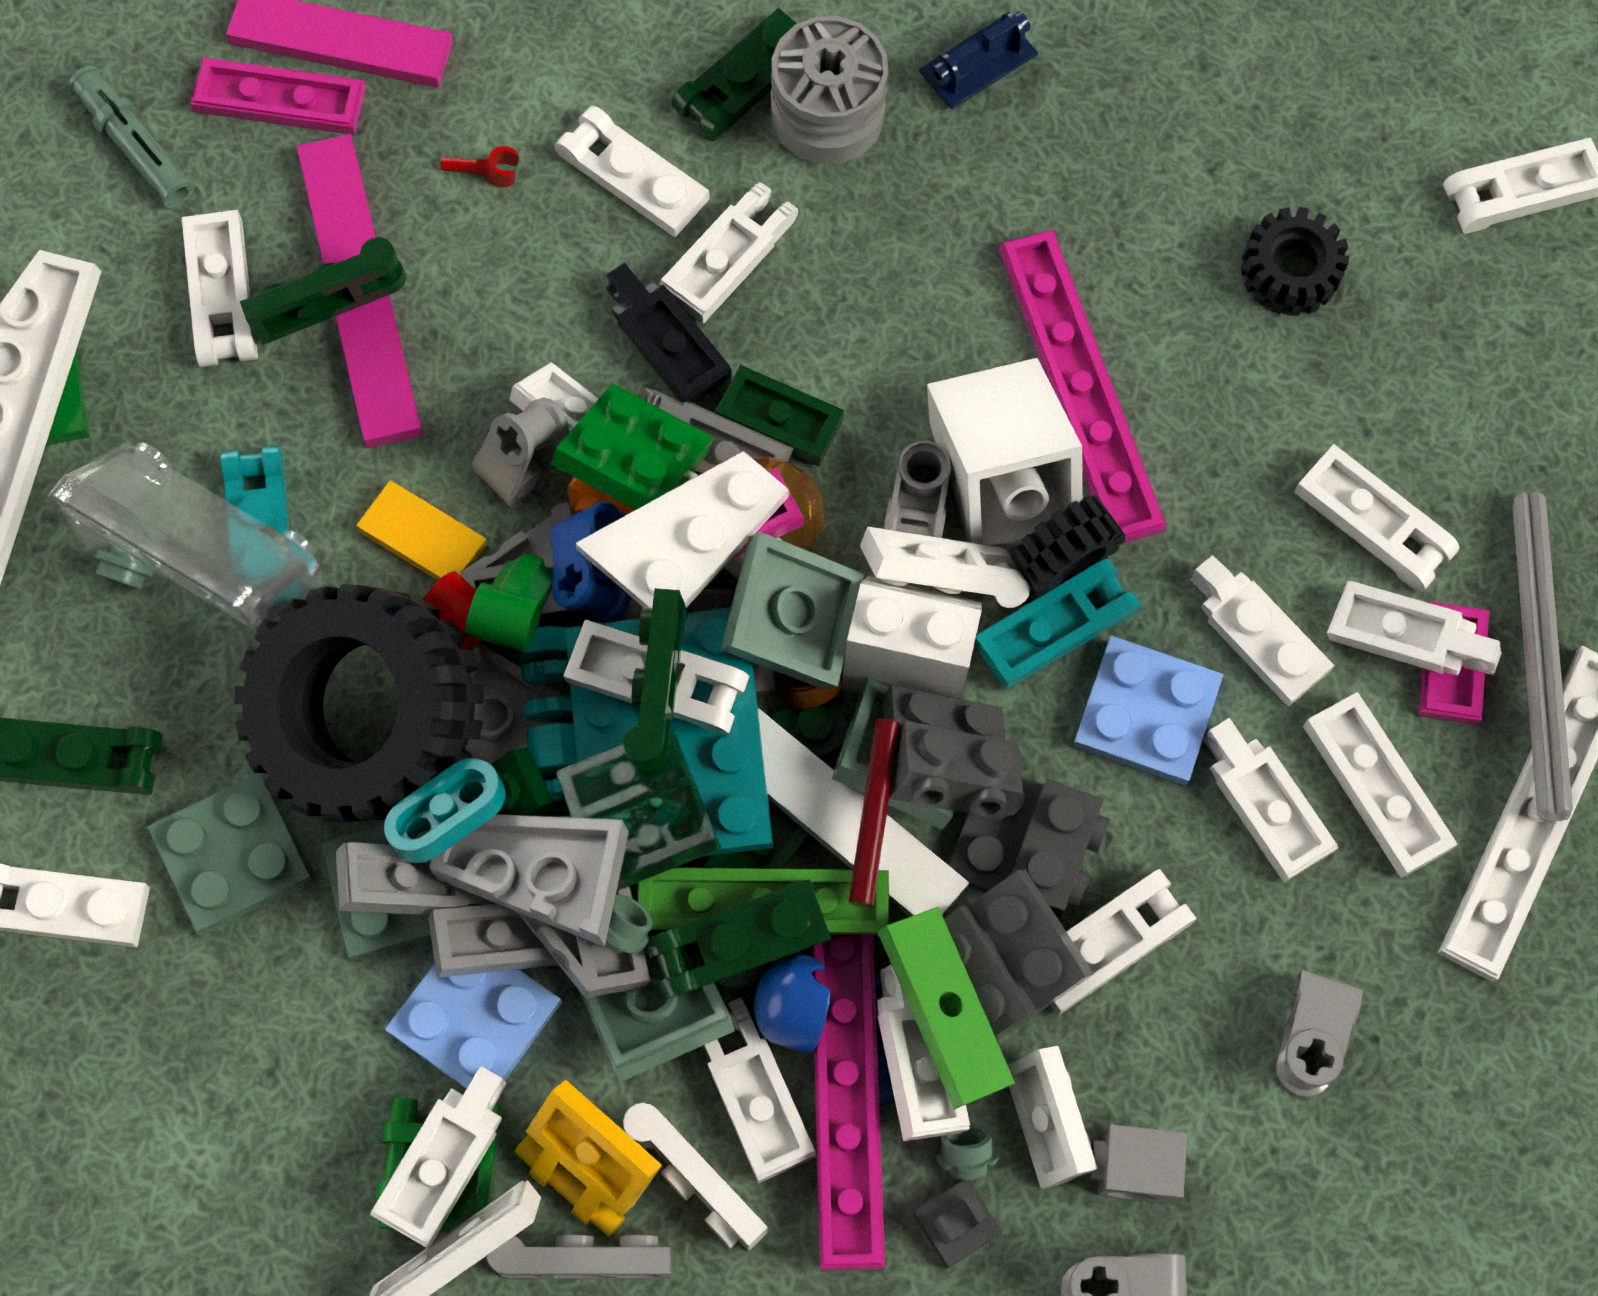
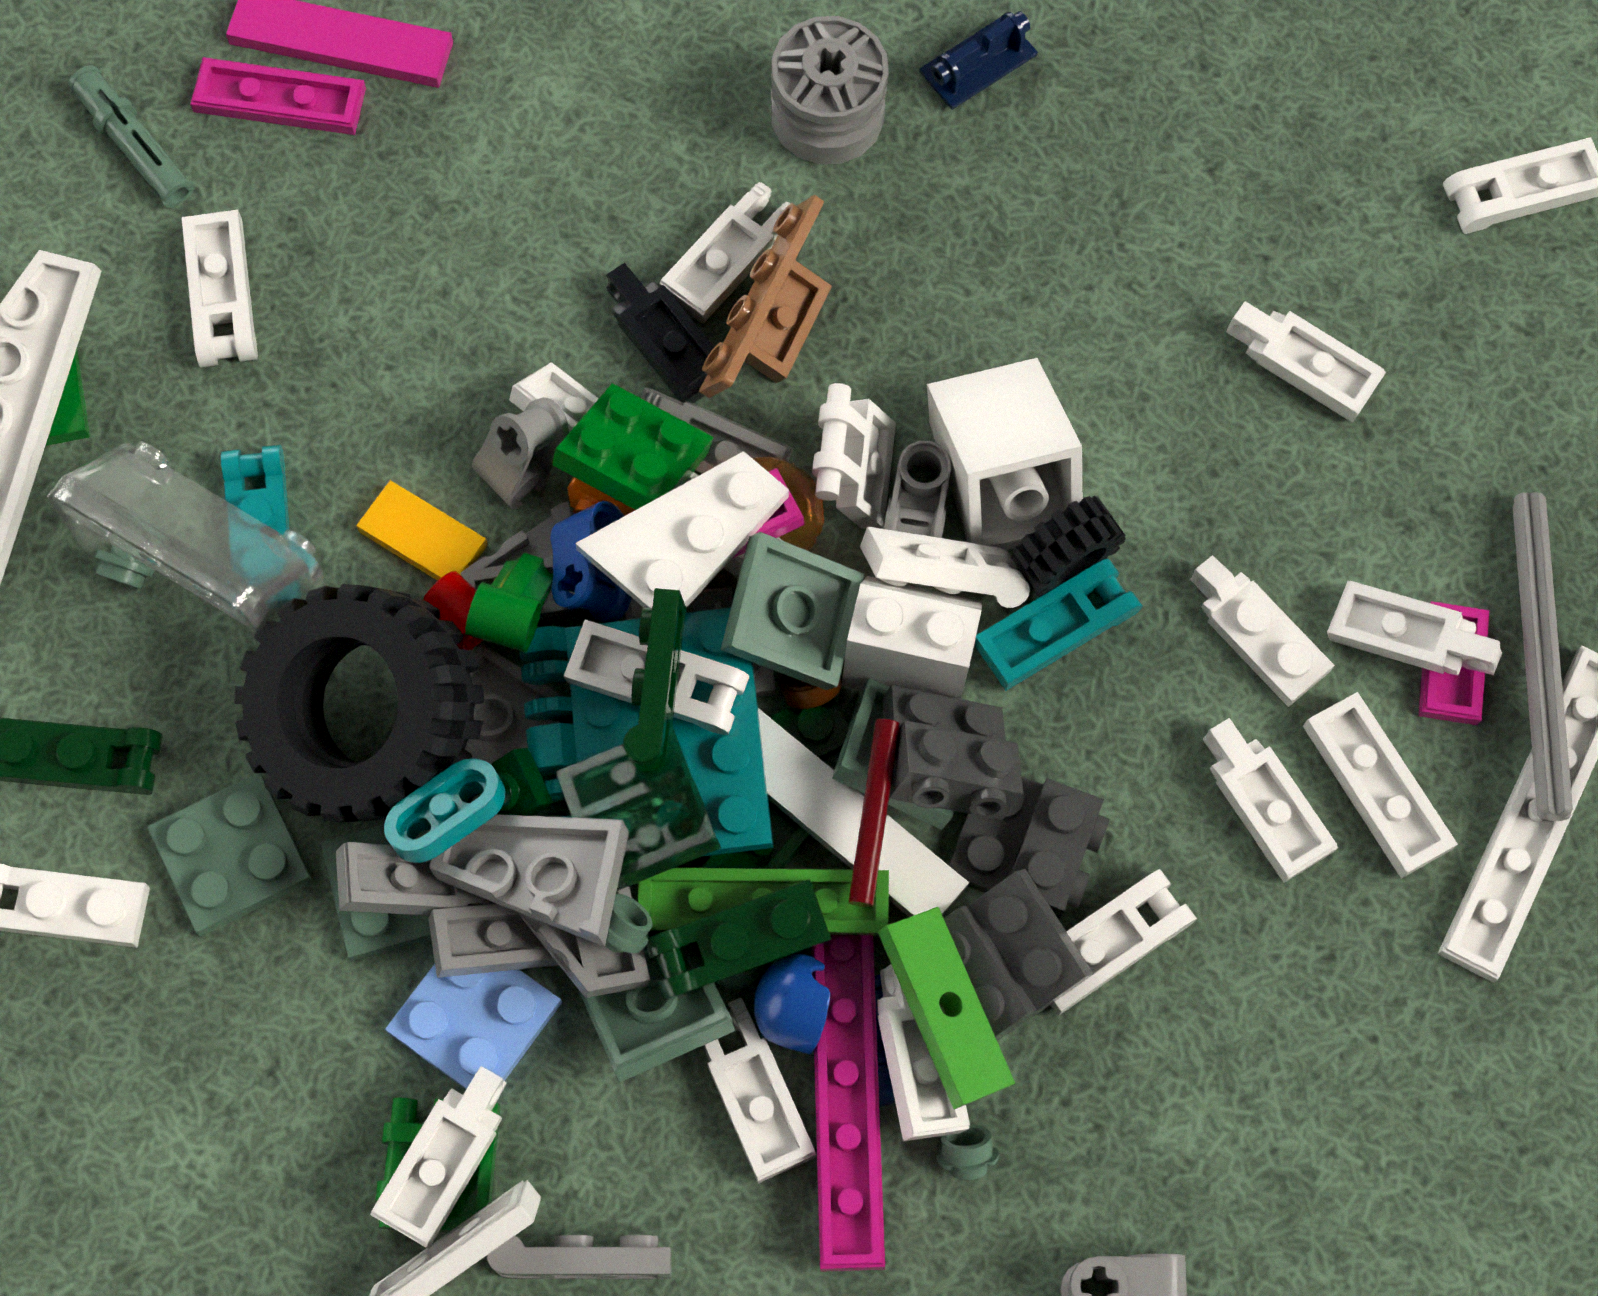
dark green plate [239,237,406,345] -> none
dark pink tile [297,134,423,448] -> none
red hand [441,146,519,187] -> none
yellow plate [514,1080,662,1238] -> none
white plate [554,105,710,237] -> none
white plate [623,1103,768,1251] -> none
dark green plate [671,8,797,141] -> none
dark green plate [715,365,844,467] -> none
dark grey tile [913,1180,1002,1269] -> none
dark pink tile [999,229,1167,544] -> none
white plate [1008,1046,1098,1189] -> none
light blue plate [1072,636,1224,786] -> none
light grey brick [1089,1124,1187,1205] -> none
black tyre [1240,207,1349,316] -> none
light grey piece [1276,970,1363,1098] -> none
white plate [1294,444,1459,593] -> none
none -> medium nougat bracket [699,195,832,398]
none -> white plate [812,383,896,529]
none -> white hinge [1226,301,1386,423]

